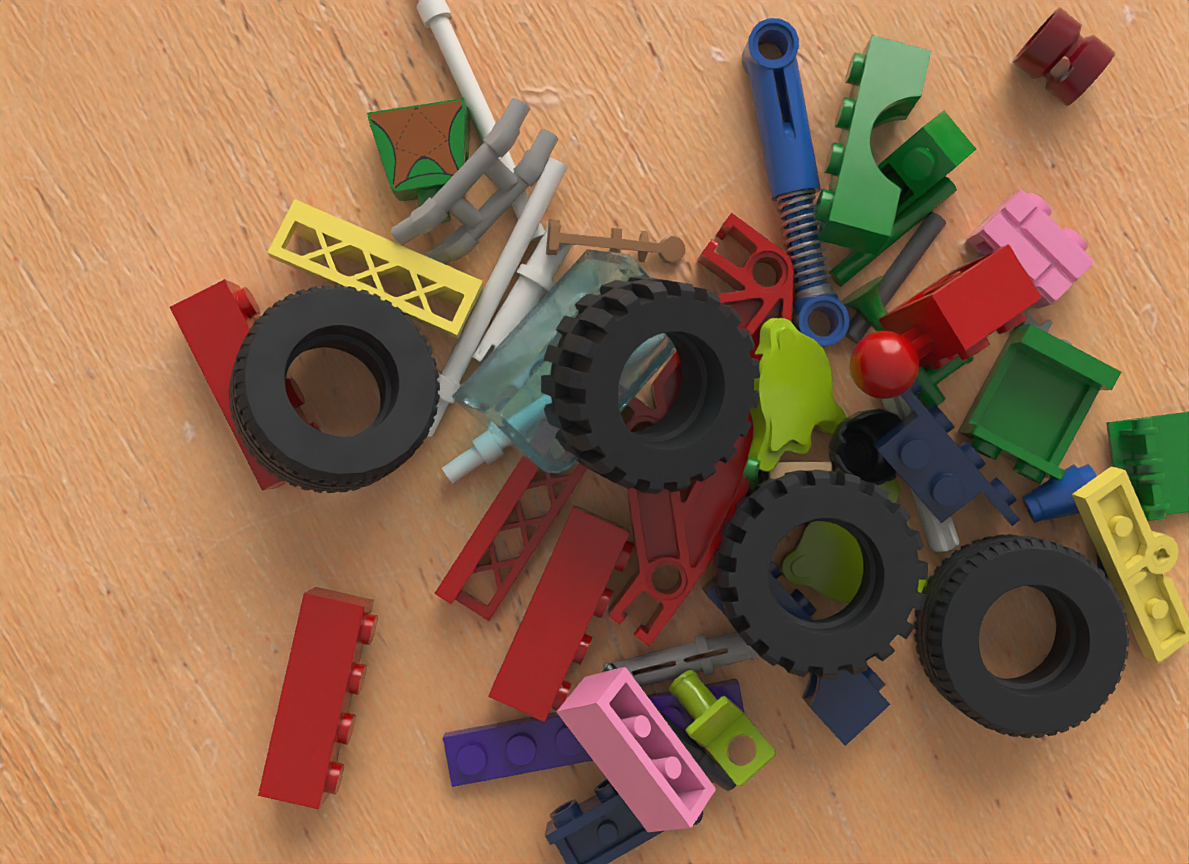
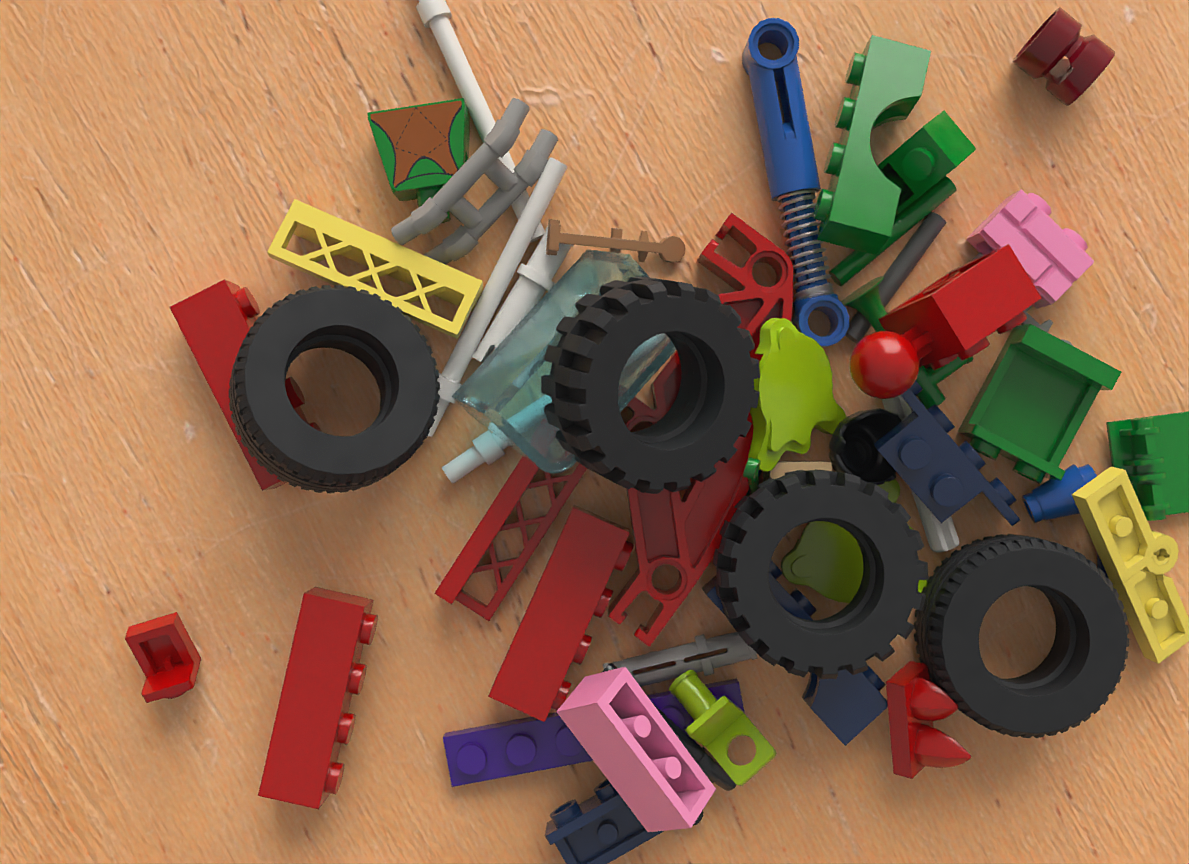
none -> red bracket [125,612,201,703]
none -> red tile [886,661,971,779]

